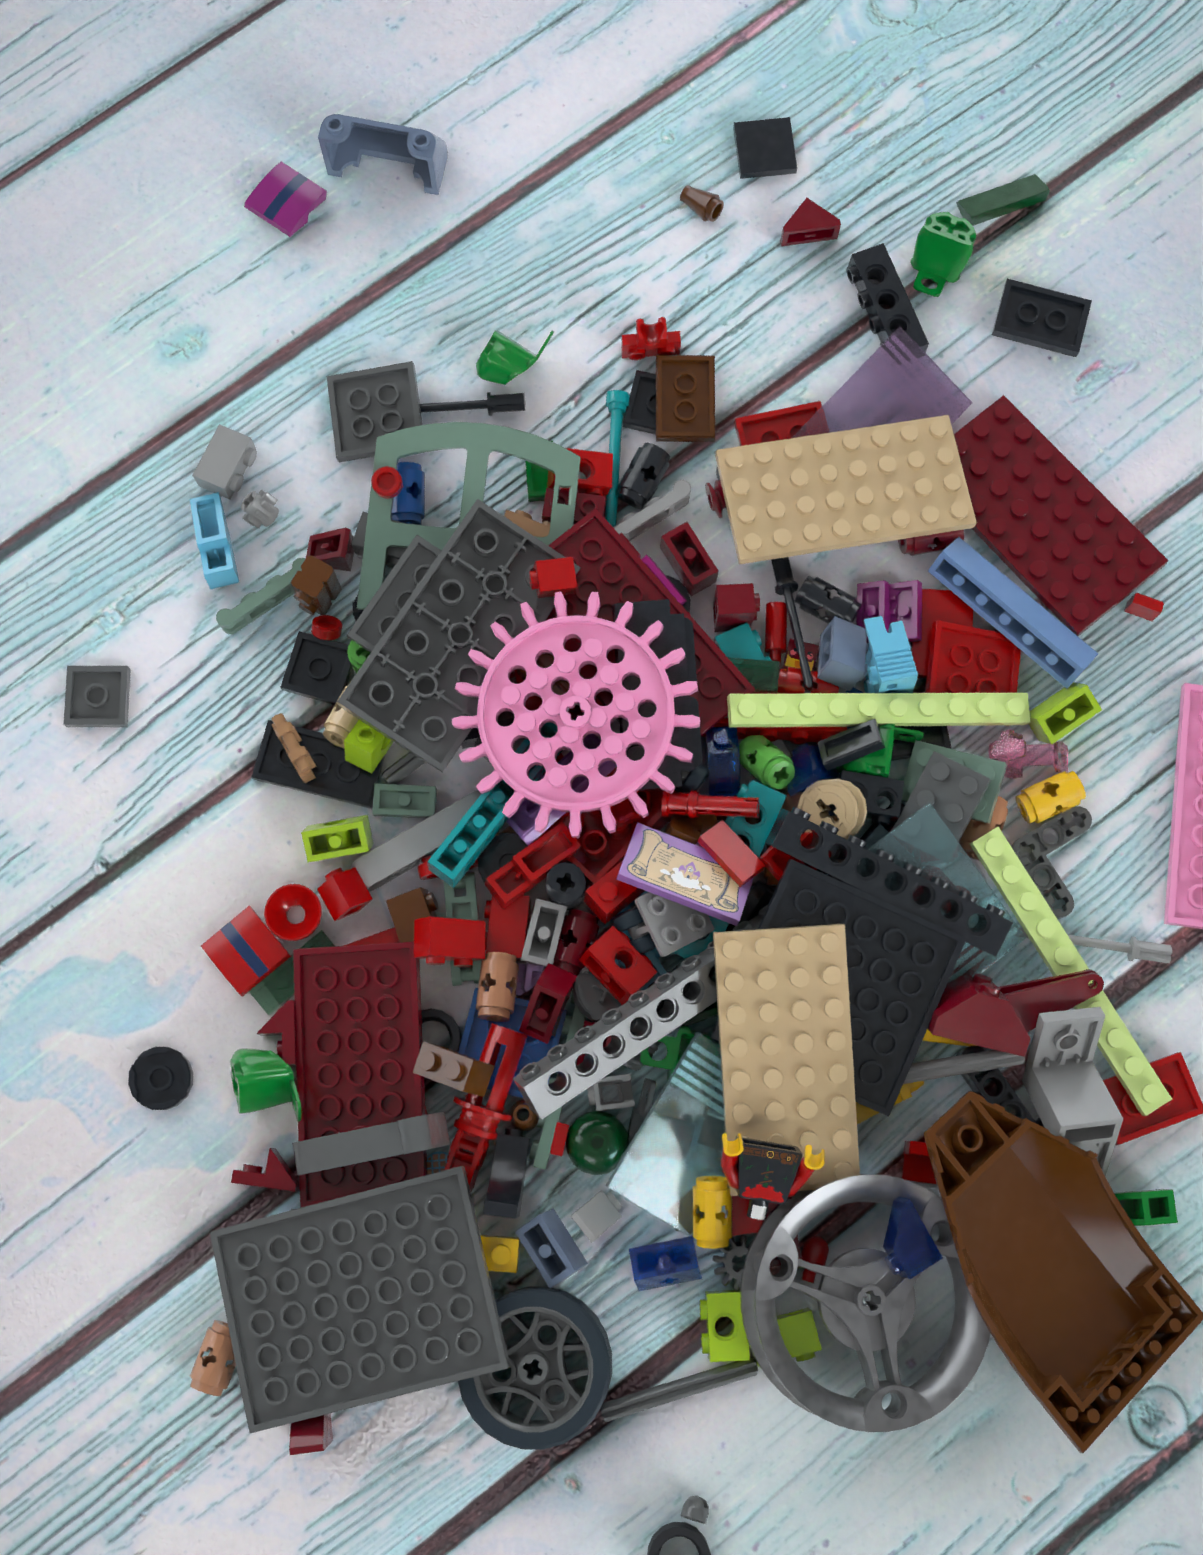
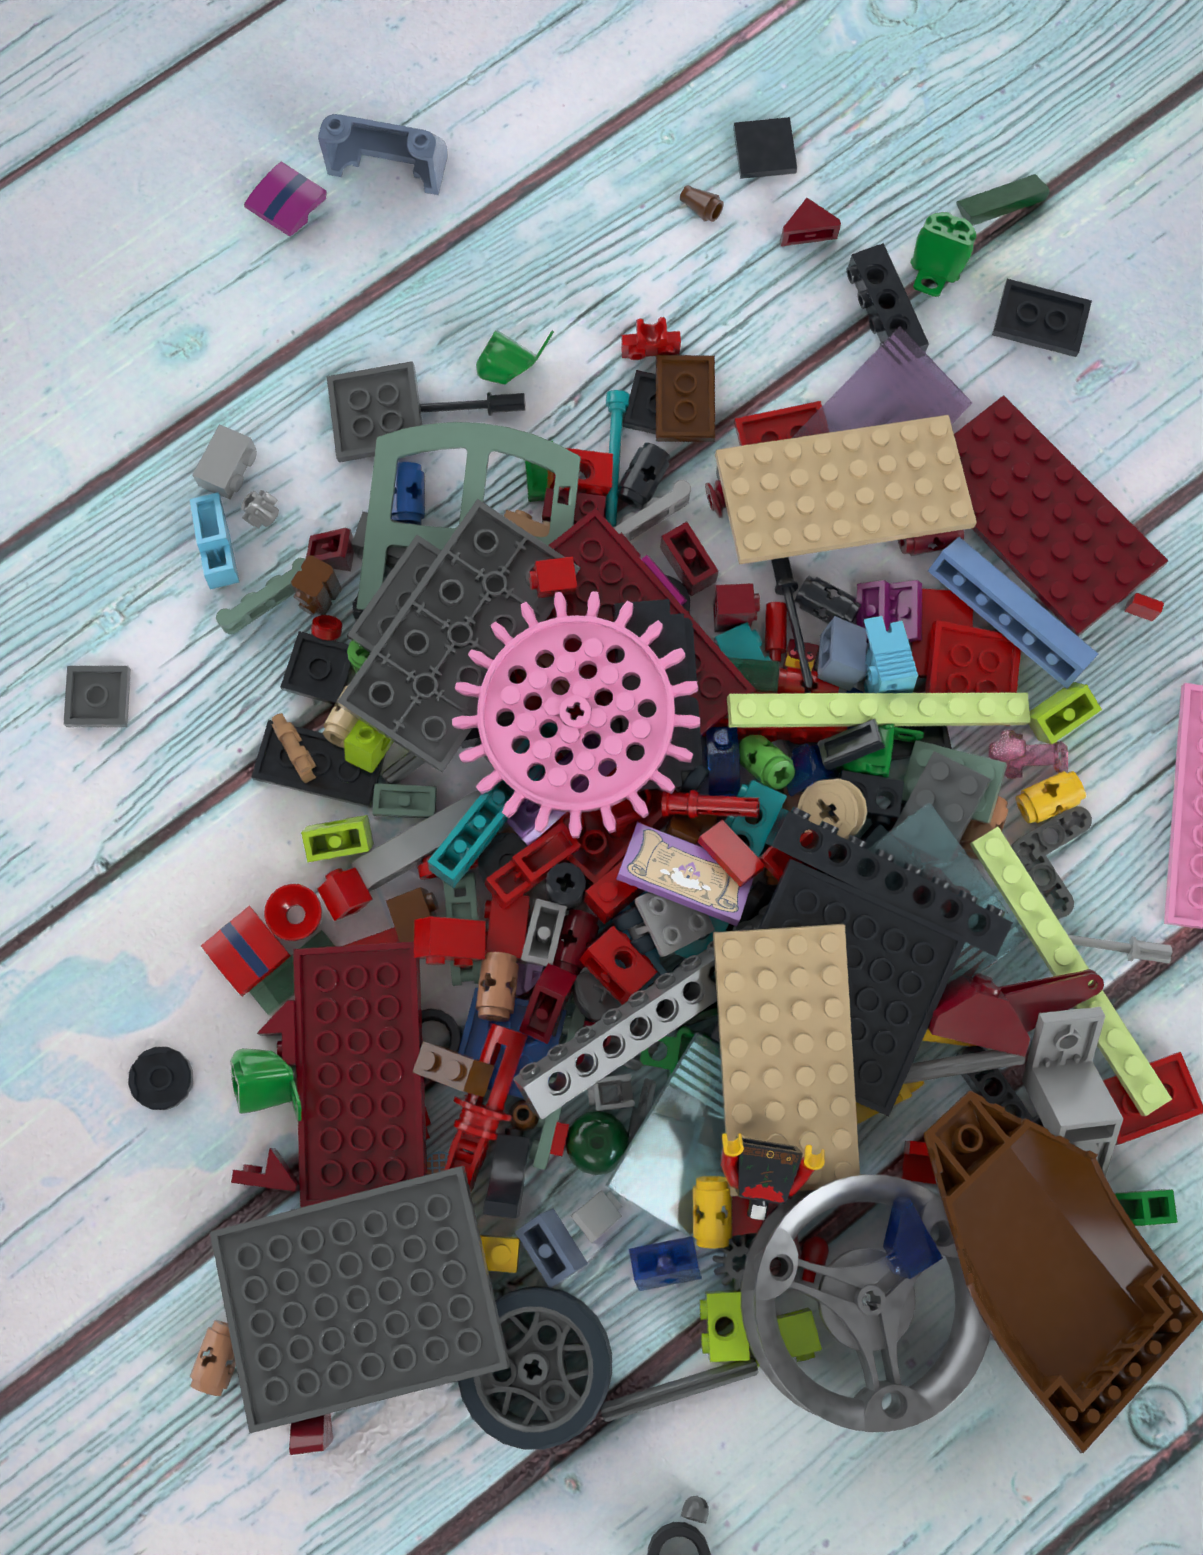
dark grey beam [292,1112,450,1175] -> none
red tile [371,466,403,499] -> none

